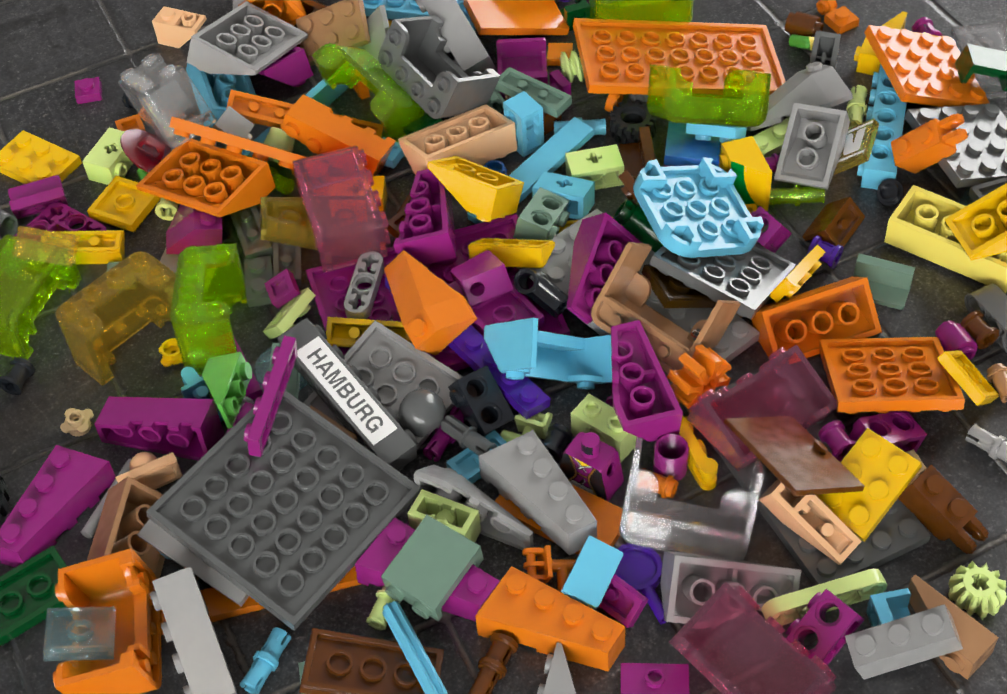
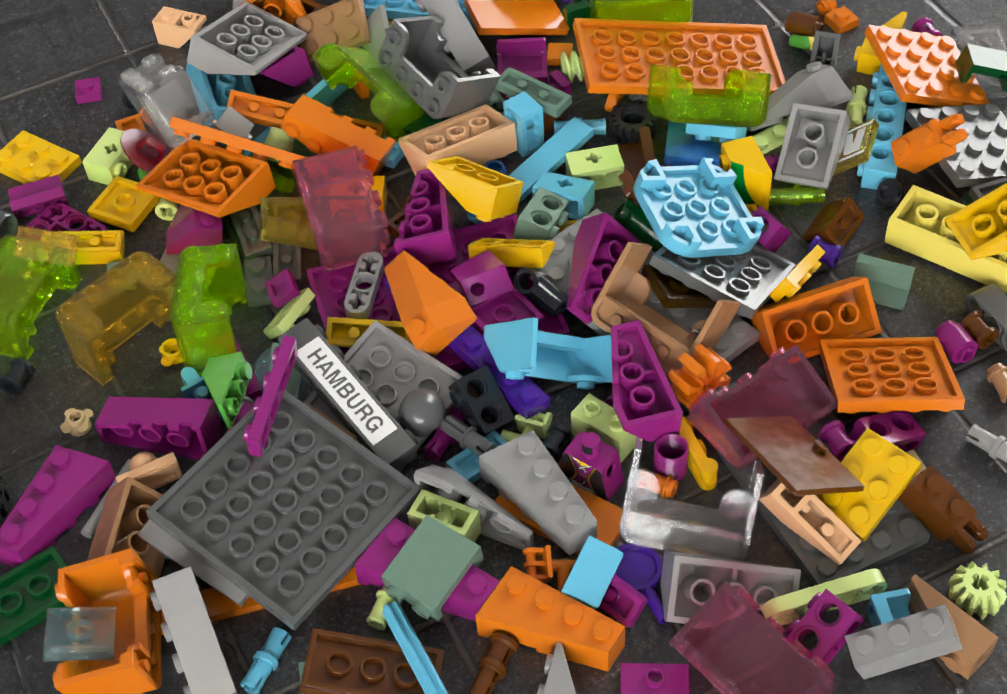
yellow tile [937,350,999,406] -> none

